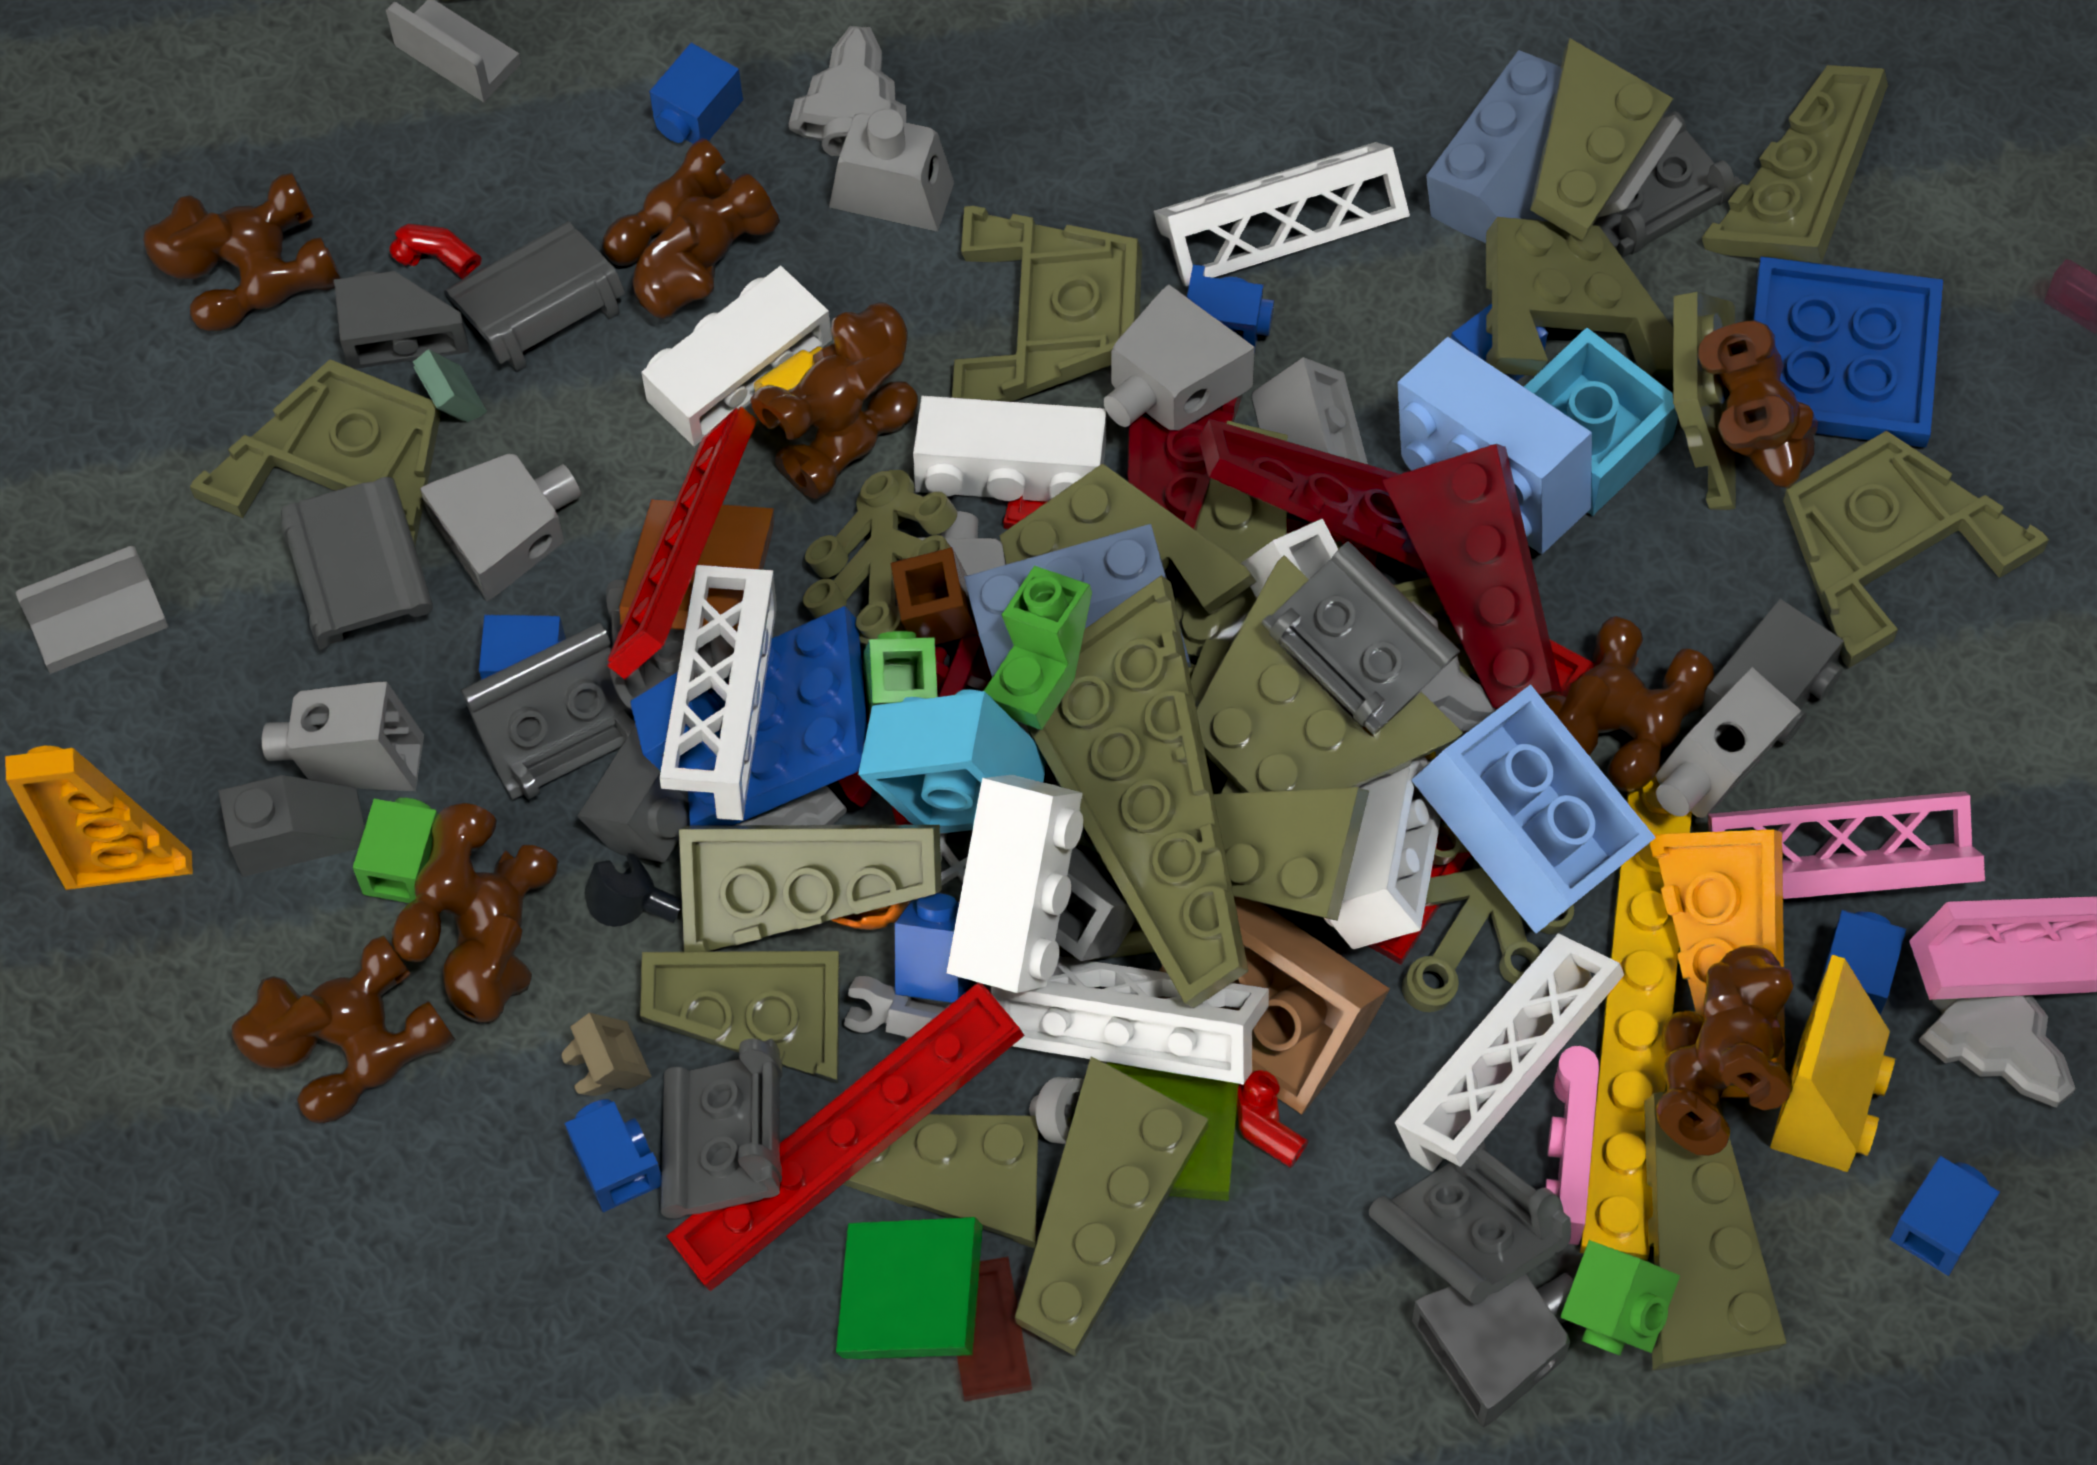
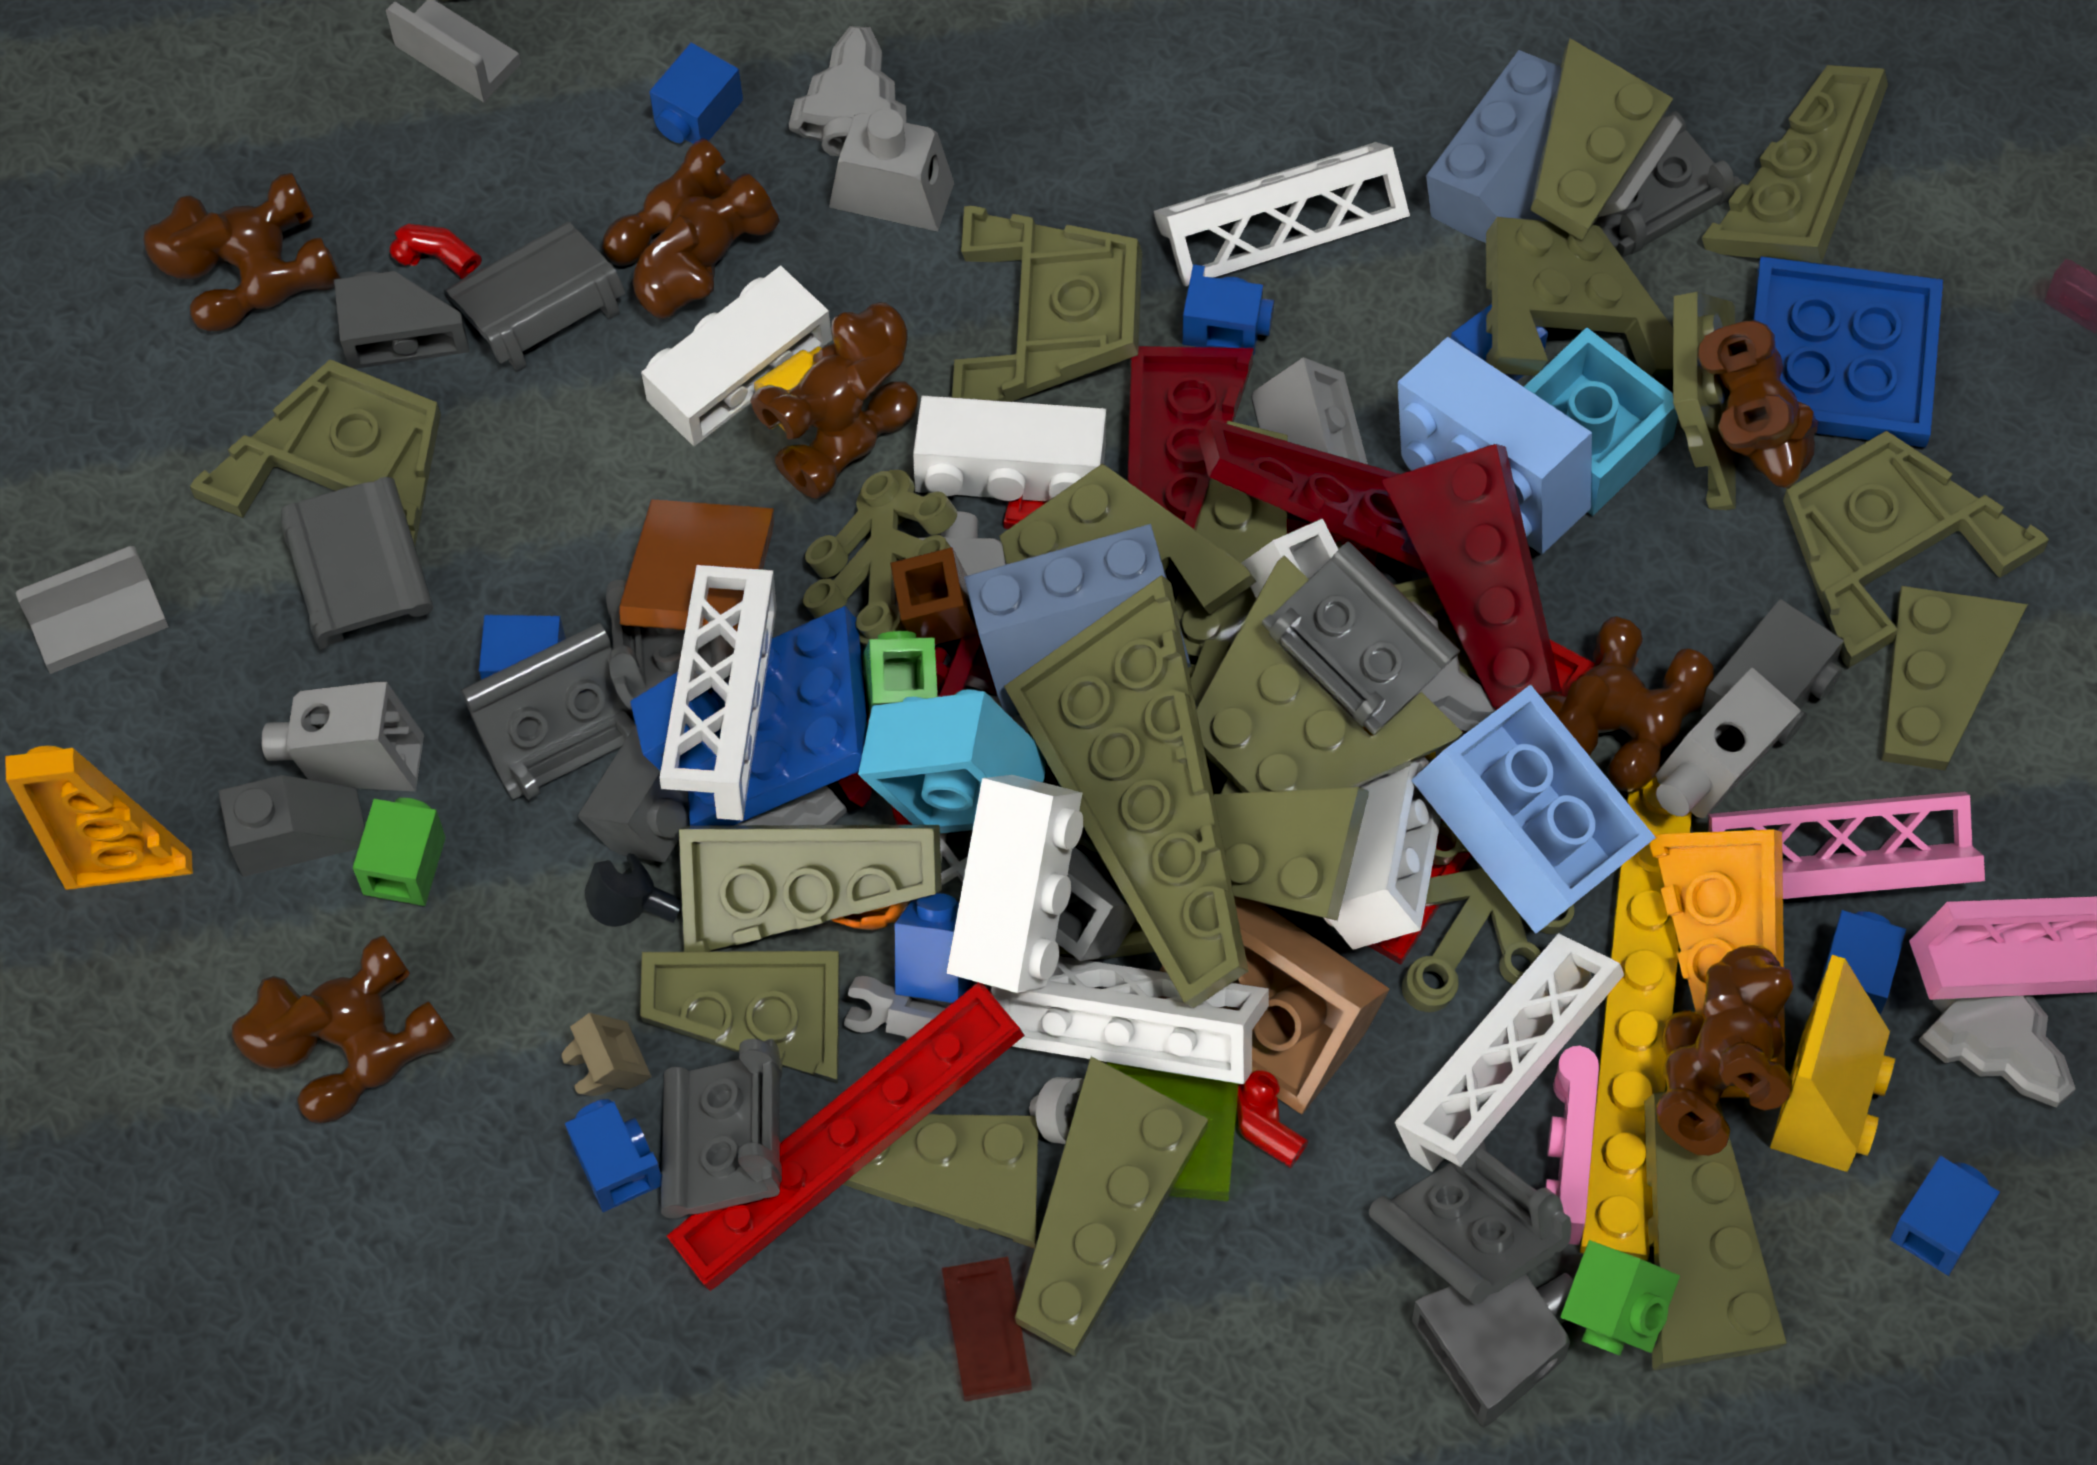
reddish brown animal [392,803,559,1022] -> none
sand green tile [413,349,487,422] -> none
light grey torso [420,454,581,601] -> none
red tile [607,406,757,679] -> none
green tile [836,1217,983,1359] -> none
bright green slope [984,565,1092,730] -> none
light grey torso [1103,285,1254,431] -> none
none -> olive wing [1881,586,2028,770]

